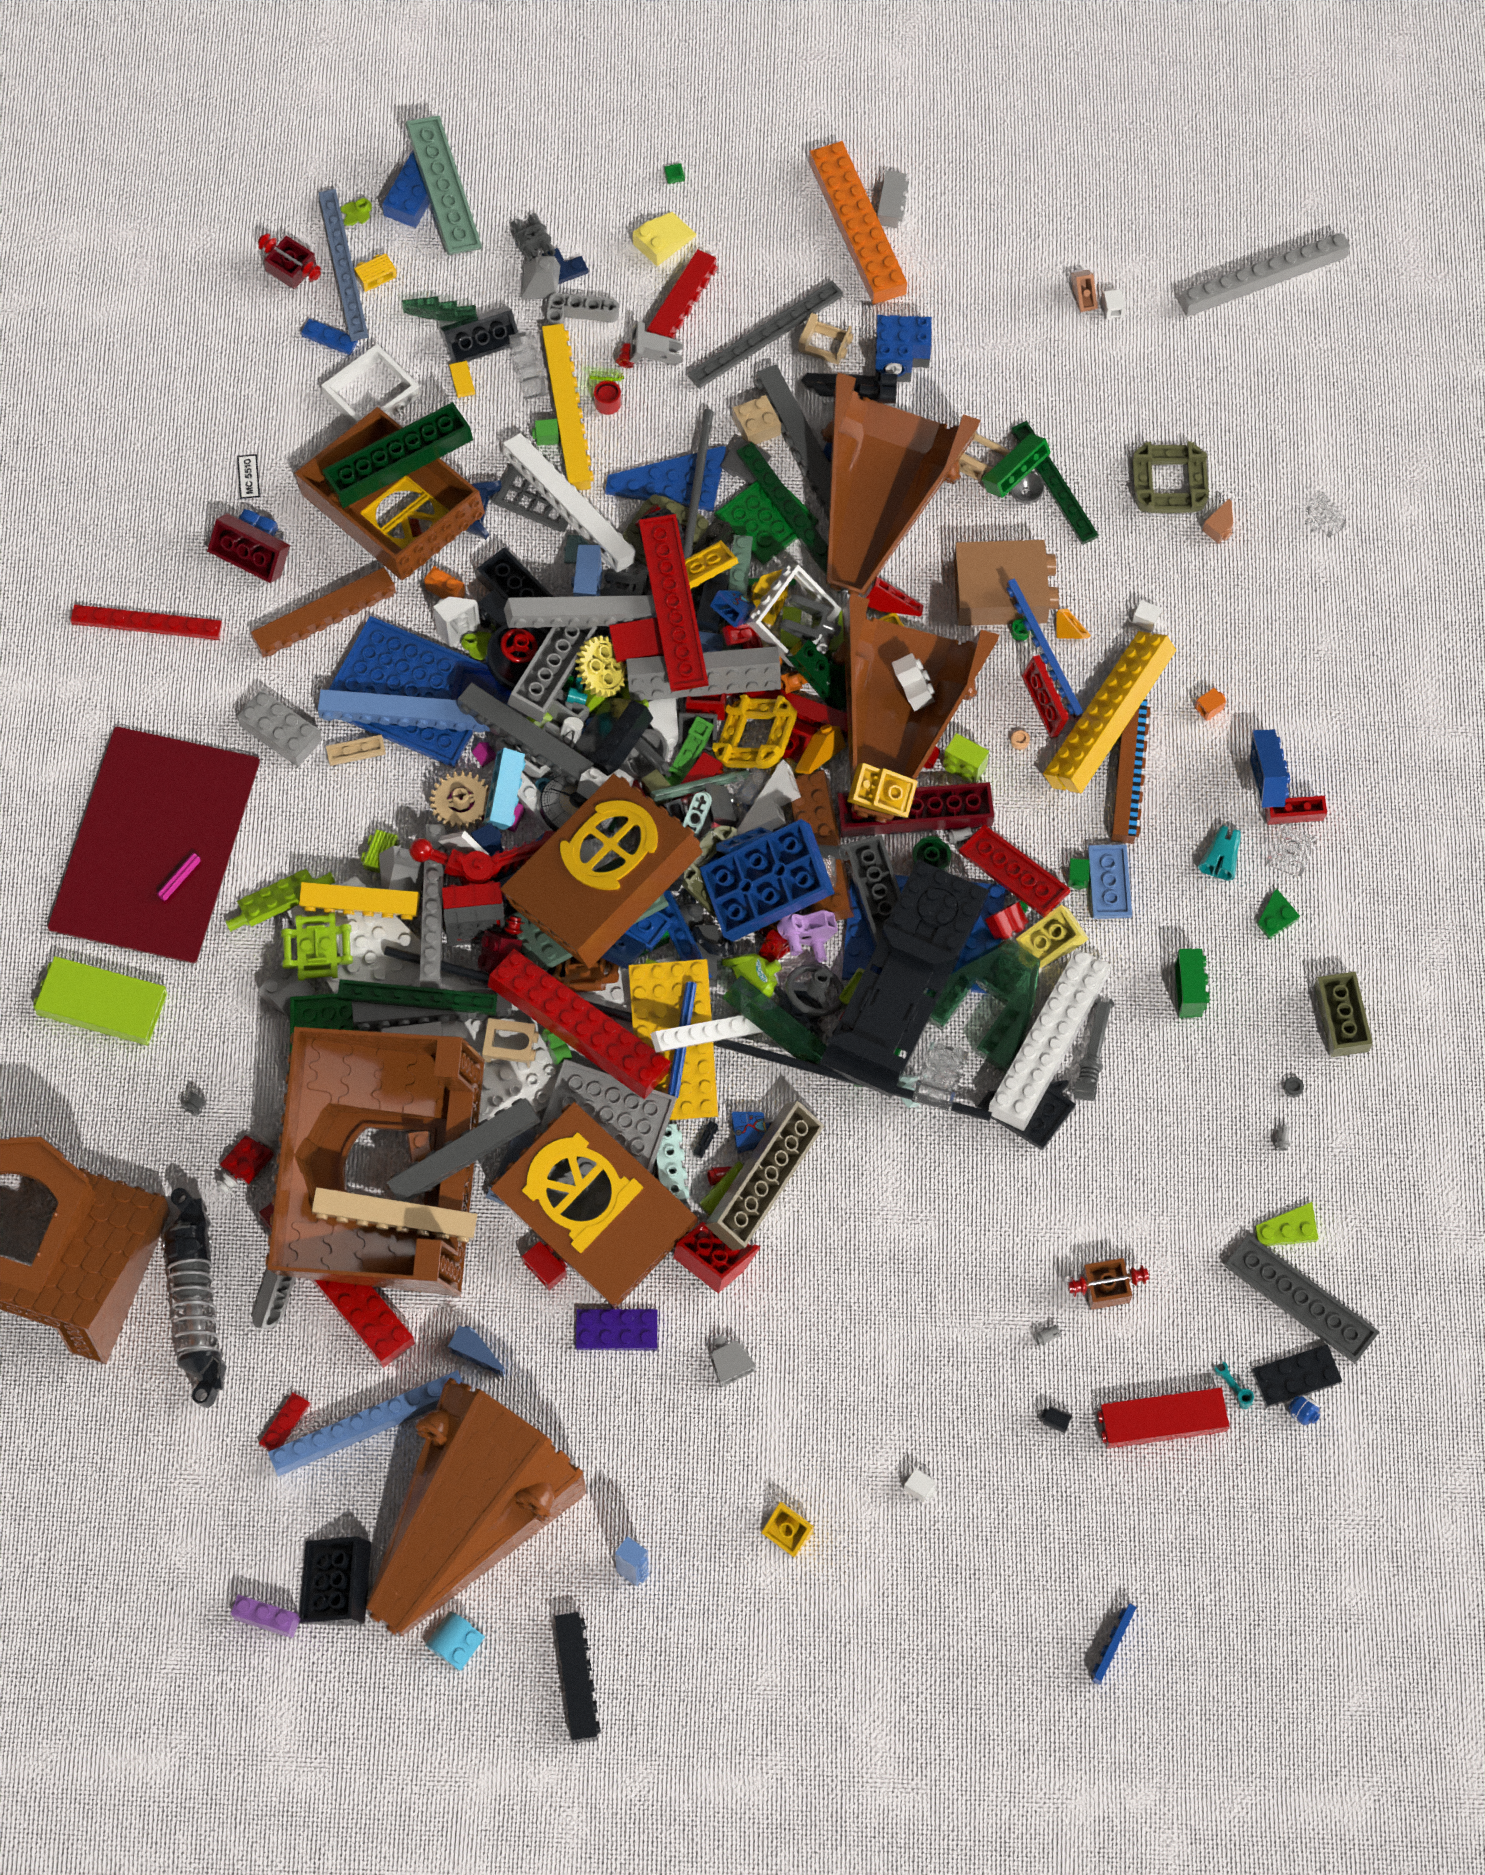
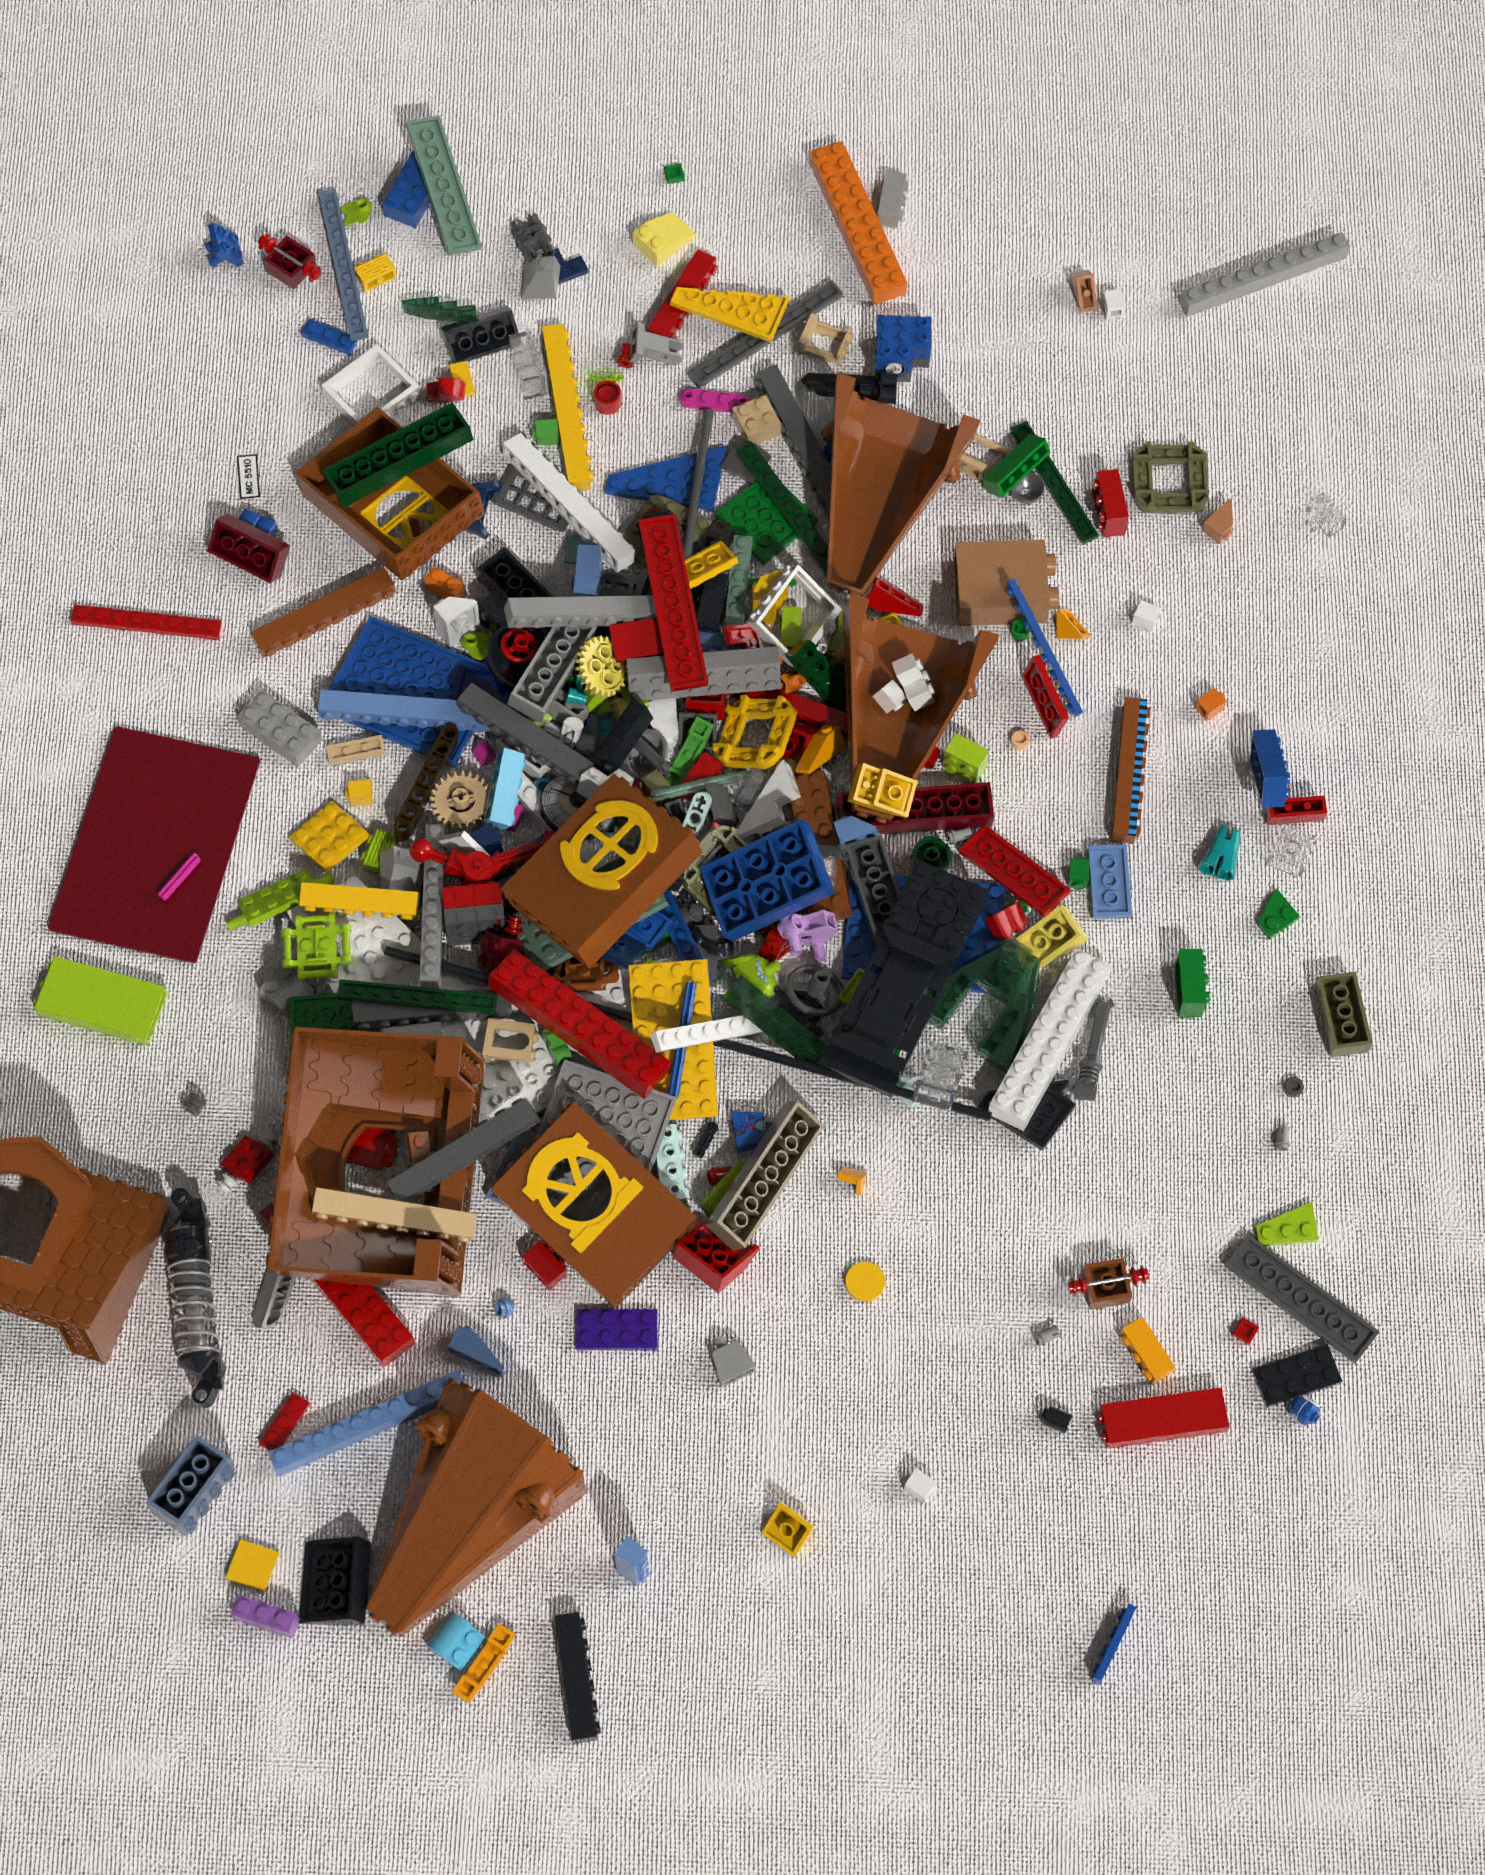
light grey beam [547,293,619,326] -> none
blue torso [710,590,756,627] -> none
blue plate [716,827,773,855] -> none
dark grey piece [779,594,842,641] -> none
yellow piece [1043,631,1176,794] -> none
teal brick [1214,1361,1254,1409] -> none
none -> sand blue brick [146,1435,235,1537]
none -> blue plate [205,222,244,267]
none -> yellow tile [226,1539,280,1593]
none -> yellow plate [289,801,369,873]
none -> yellow brick [345,779,373,806]
none -> red piece [346,1128,399,1170]
none -> dark brown beam [393,724,459,841]
none -> red brick [426,377,466,403]
none -> light orange slope [452,1623,516,1704]
none -> medium blue plate [494,1298,515,1318]
none -> yellow wing [670,287,791,343]
none -> dark pink plate [679,389,751,413]
none -> medium blue slope [834,816,879,846]
none -> light orange tile [837,1166,867,1196]
none -> yellow tile [845,1262,885,1302]
none -> white brick [872,679,907,714]
none -> red brick [1091,469,1129,538]
none -> light orange brick [1120,1317,1176,1385]
none -> red tile [1232,1317,1260,1345]

